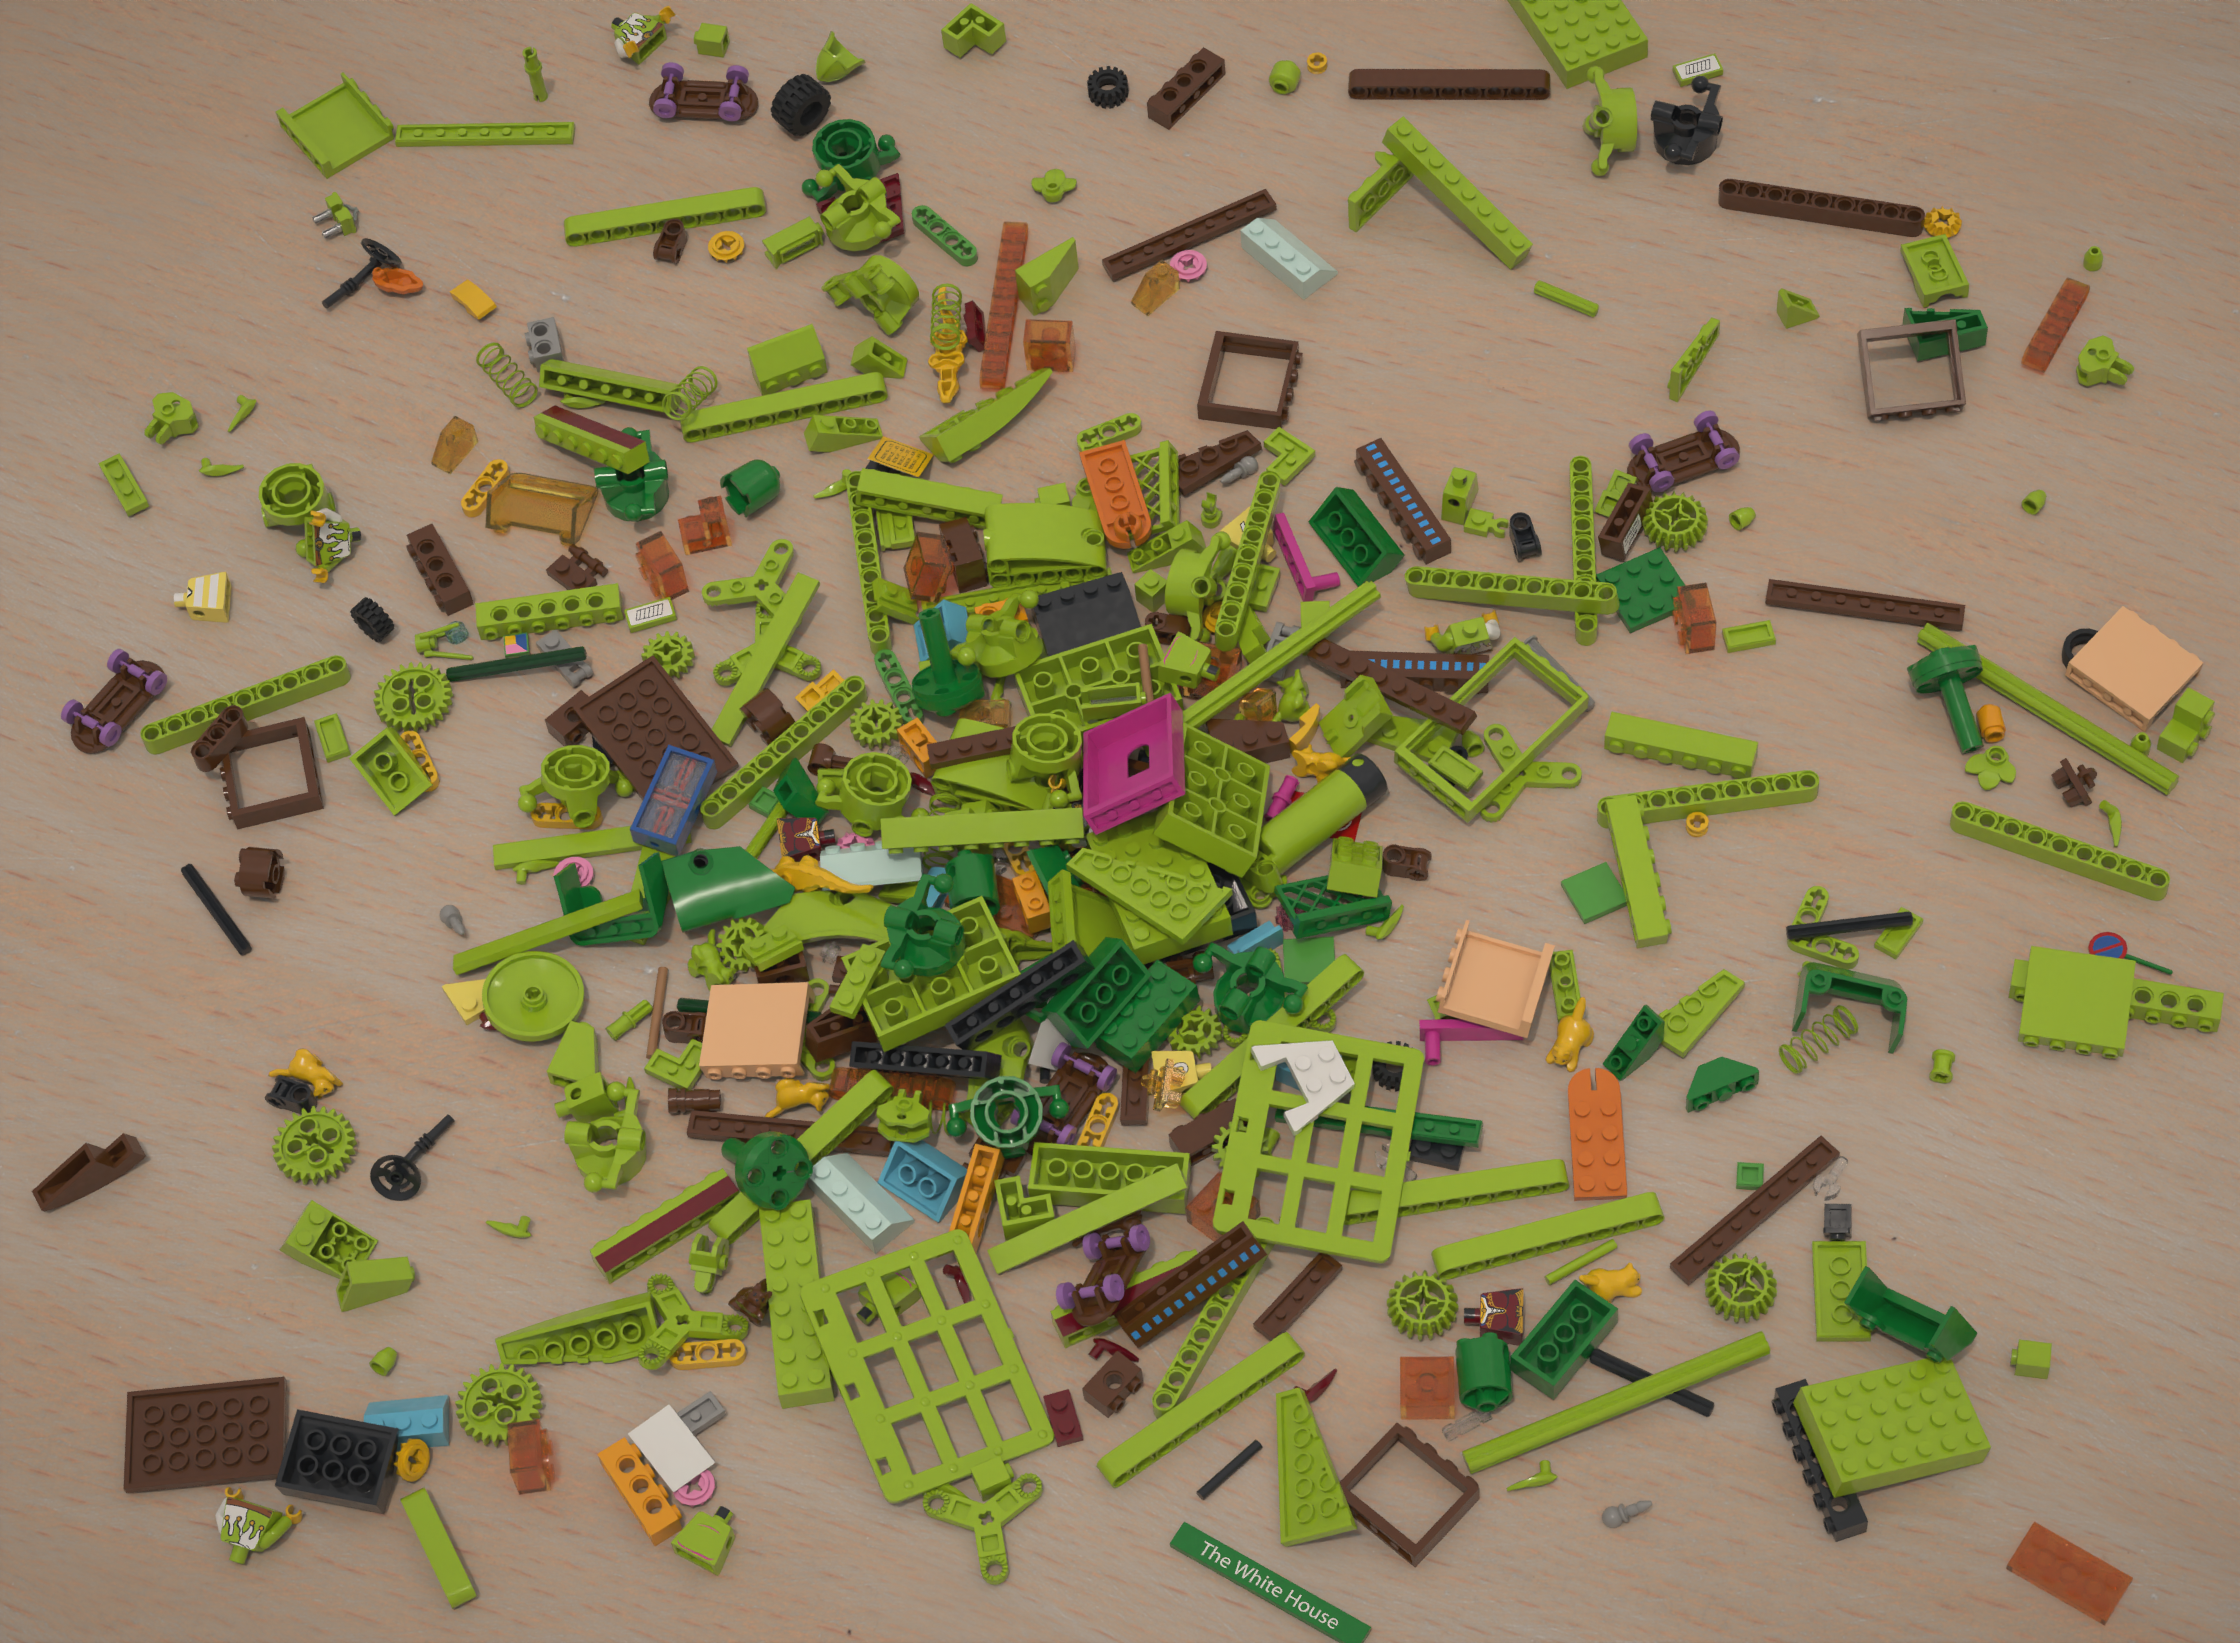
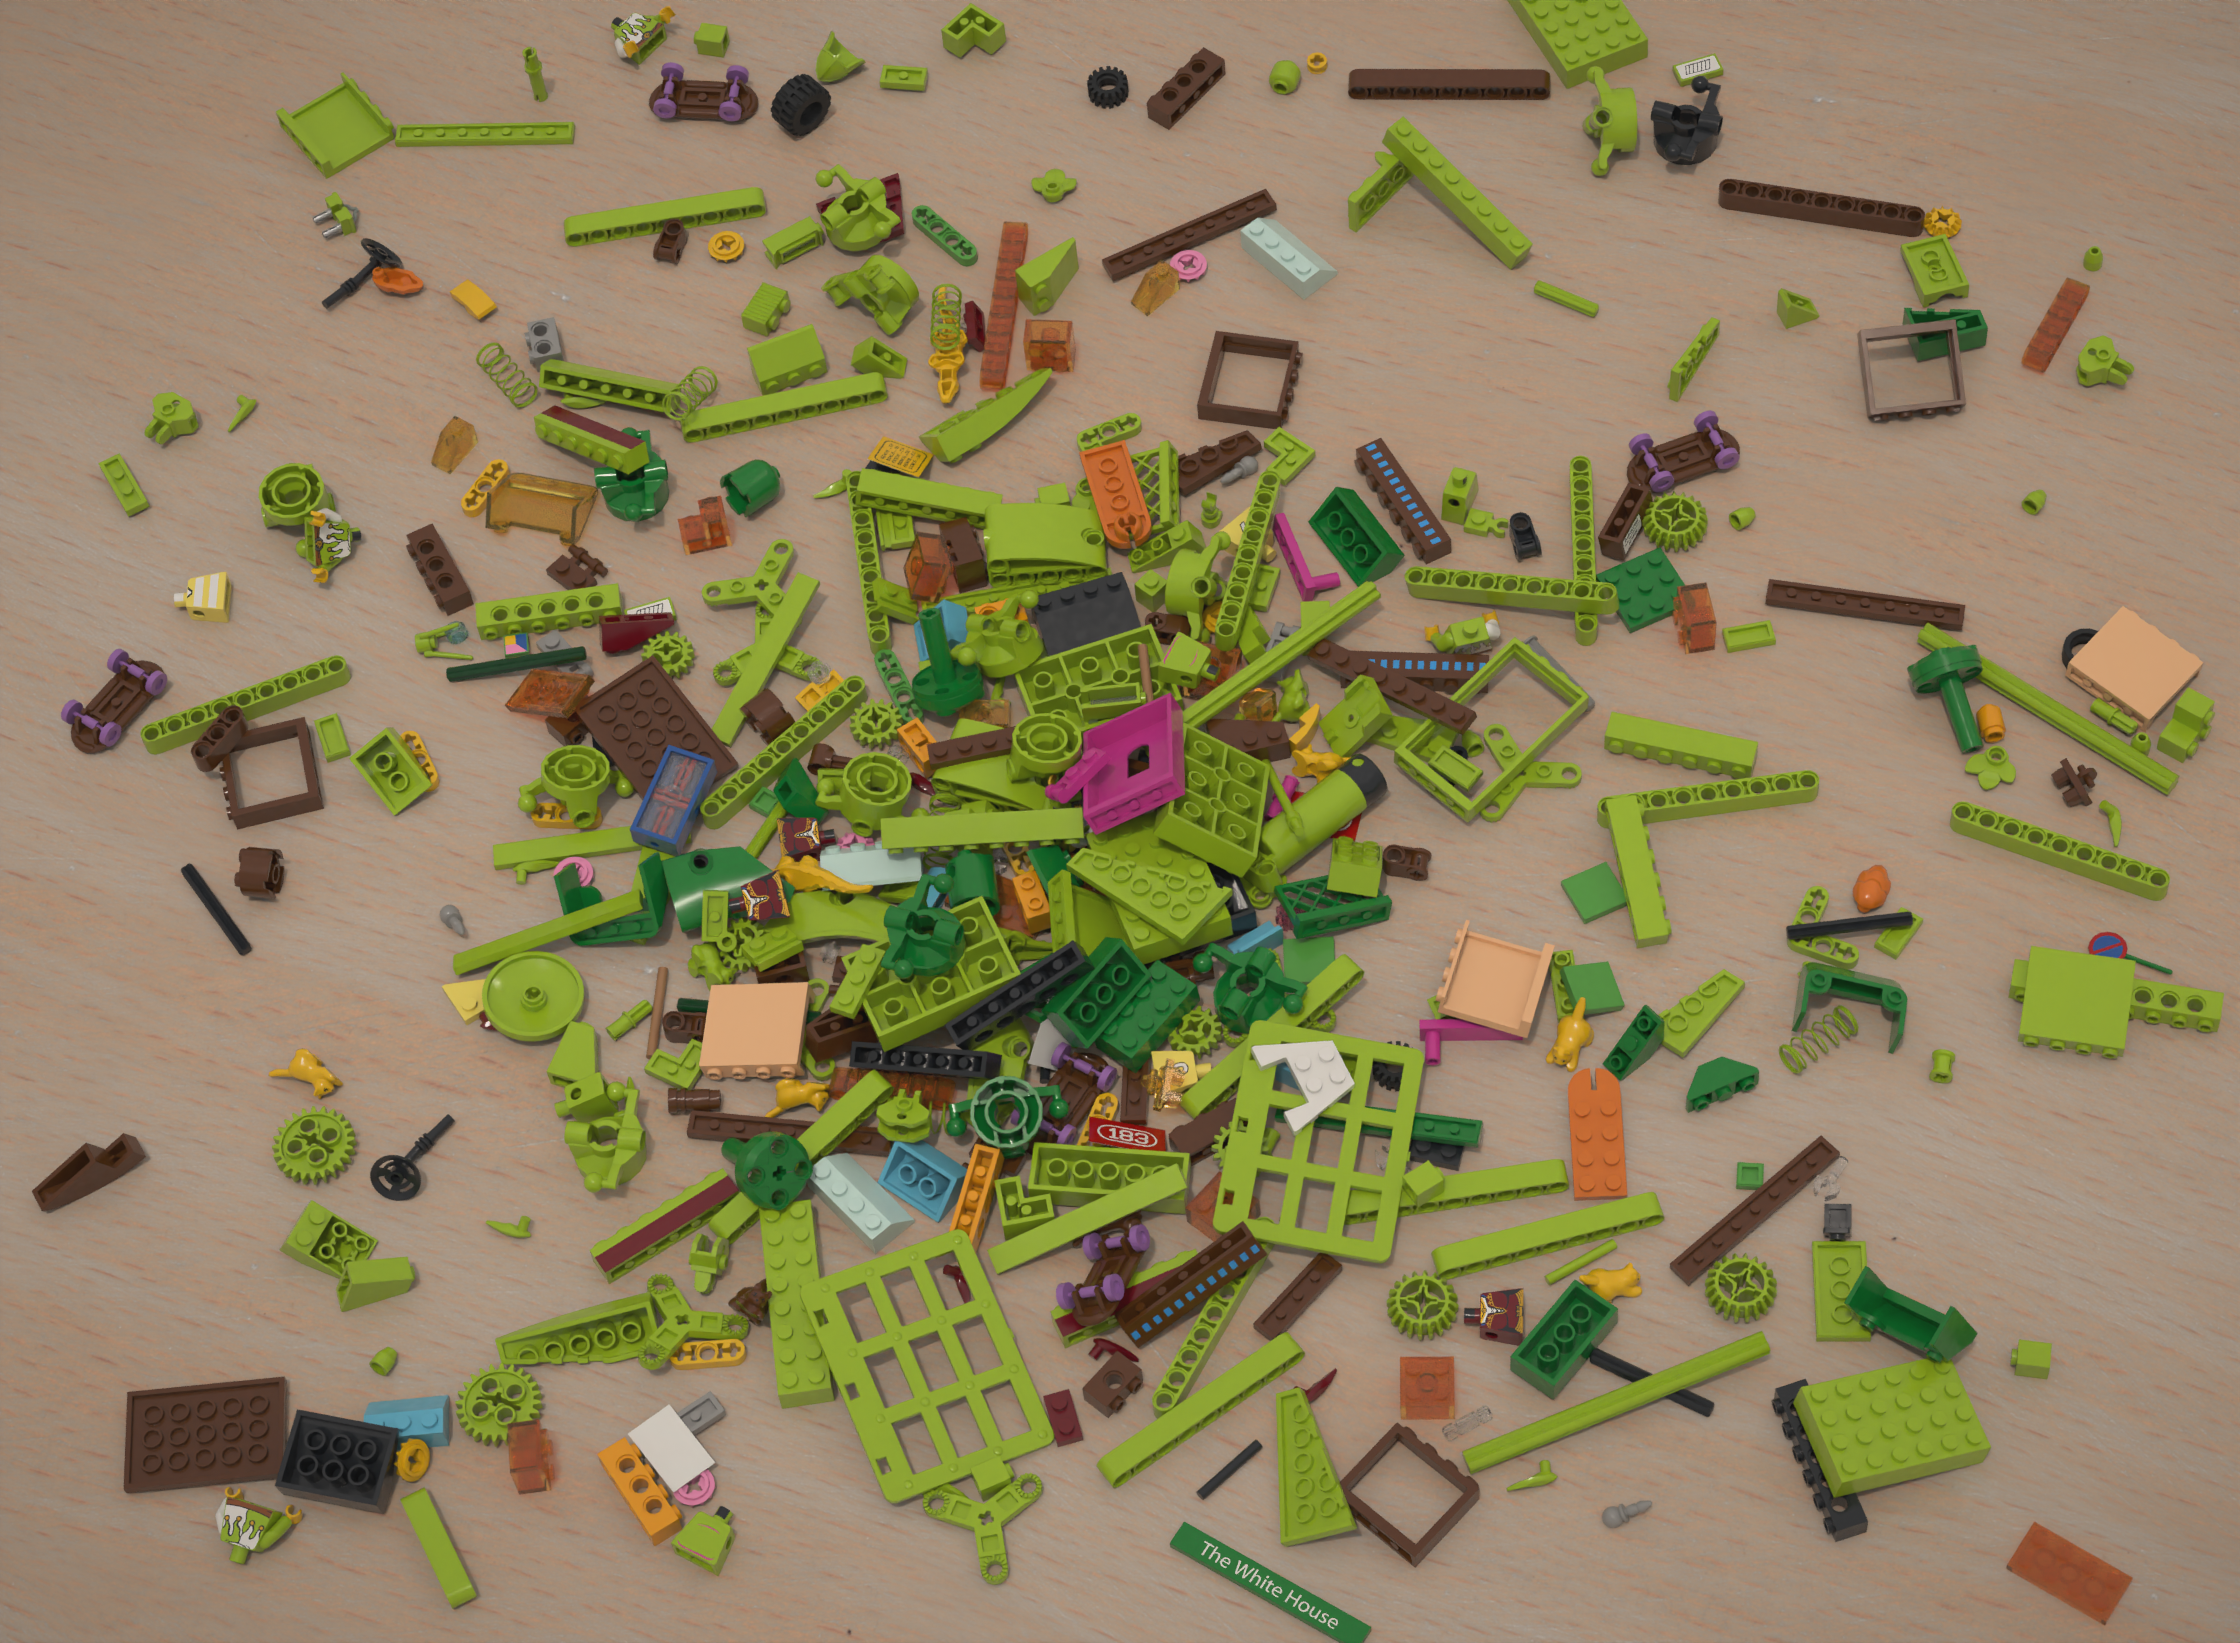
lime bar [198,458,244,476] -> none
black piece [265,1075,317,1115] -> none
black tyre [350,597,395,642] -> none
lime gear [373,662,453,732] -> none
clear orange brick [635,531,689,600] -> none
green piece [802,119,901,203] -> none
lime slope [804,415,883,452] -> none
lime torso [856,1272,921,1325] -> none
lime cone [1211,546,1238,578] -> none
lime bar [1365,904,1404,940] -> none
green cylinder [1455,1332,1513,1412] -> none
lime slope [1594,469,1639,518] -> none
yellow bush [1686,812,1709,837] -> none
none -> clear orange plate [505,669,595,718]
none -> dark red slope [599,612,674,654]
none -> lime hinge [701,890,737,952]
none -> torso [729,870,791,921]
none -> lime brick [741,282,791,336]
none -> clear plate [808,661,831,684]
none -> lime plate [880,65,928,91]
none -> dark pink plate [1045,747,1111,804]
none -> red sticker [1089,1116,1166,1151]
none -> lime bar [1262,759,1305,836]
none -> lime brick [1402,1160,1445,1208]
none -> bright green tile [1560,961,1625,1015]
none -> orange arm [1852,865,1891,913]
none -> lime axle [2090,698,2138,735]

